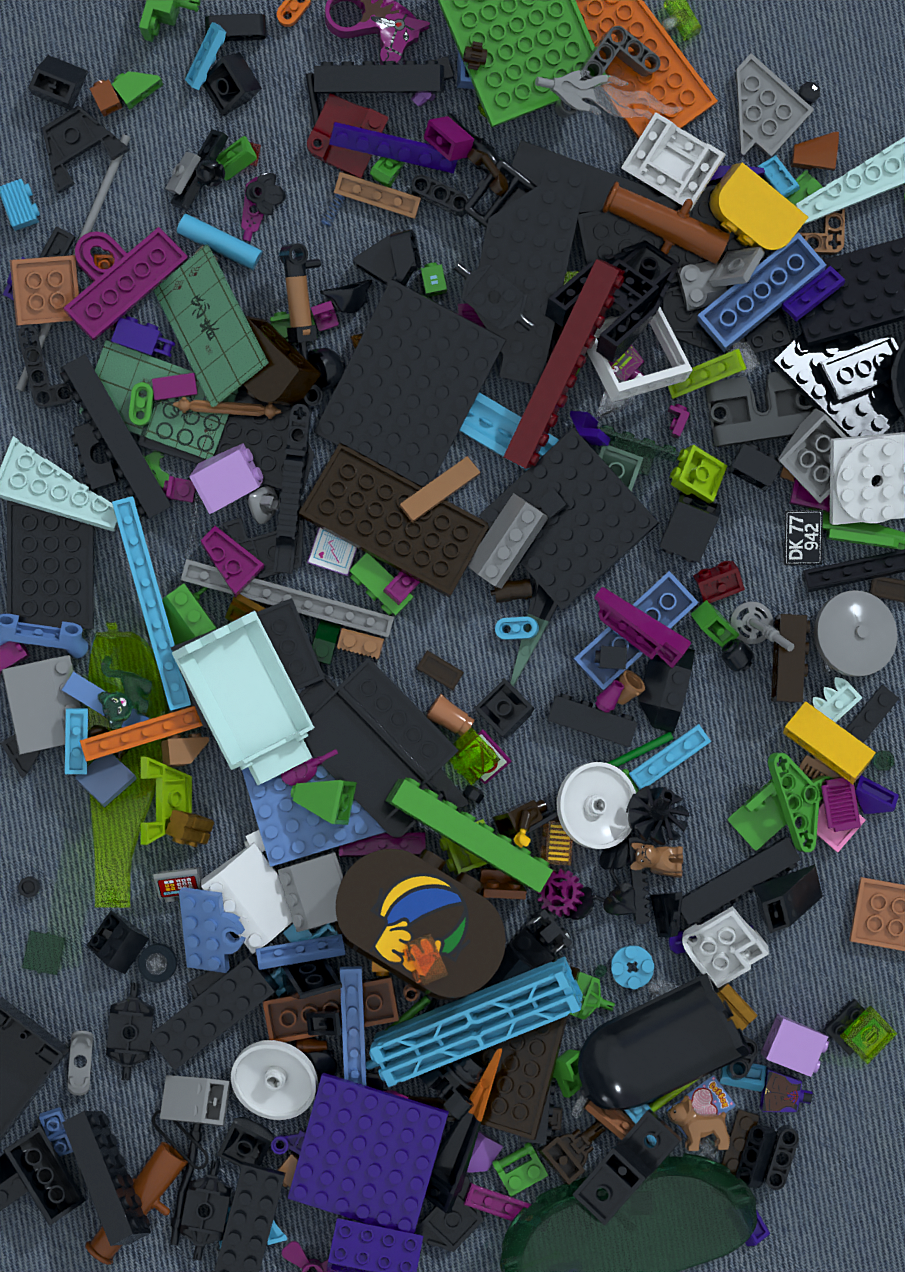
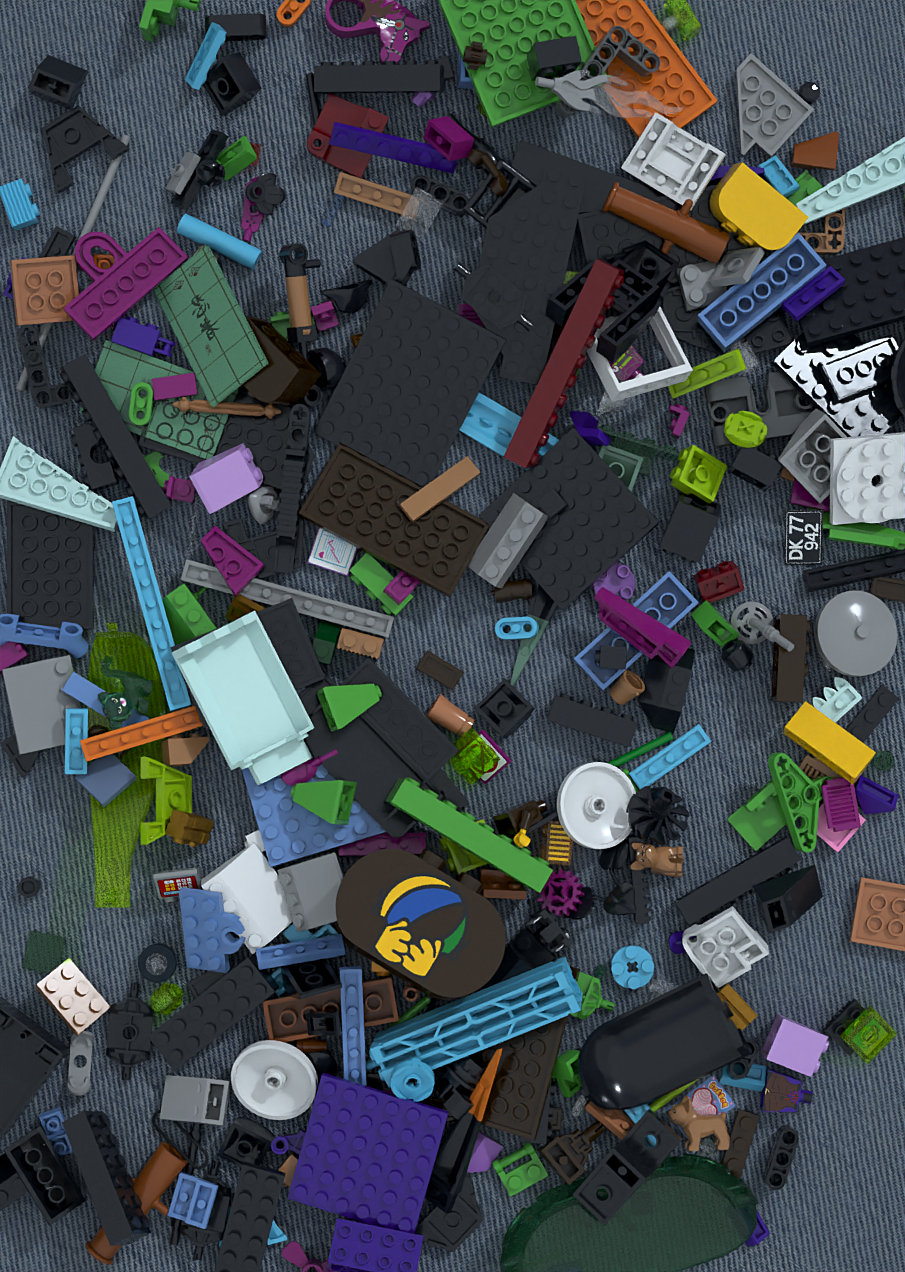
black slope [87,910,149,974] -> none
dark orange brick [89,79,123,117] -> none
bright green slope [112,71,163,110] -> none
bright green slope [370,157,405,187] -> none
clear orange brick [402,933,448,986] -> none
bright green brick [421,262,447,297] -> none
black tile [463,785,484,804] -> none
magenta tile [463,1183,552,1232] -> none
magenta cone [595,680,624,713] -> none
black wing [650,892,683,937] -> none
black beam [736,1125,777,1188] -> none
none -> plate [35,958,110,1036]
none -> clear neon green head [151,983,183,1015]
none -> medium blue slope [167,1172,219,1229]
none -> bright green slope [316,684,382,732]
none -> medium azure plate [391,1058,435,1102]
none -> clear plate [396,187,444,241]
none -> black brick [527,36,581,81]
none -> medium lavender dish [593,563,635,601]
none -> lime tile [723,411,767,448]

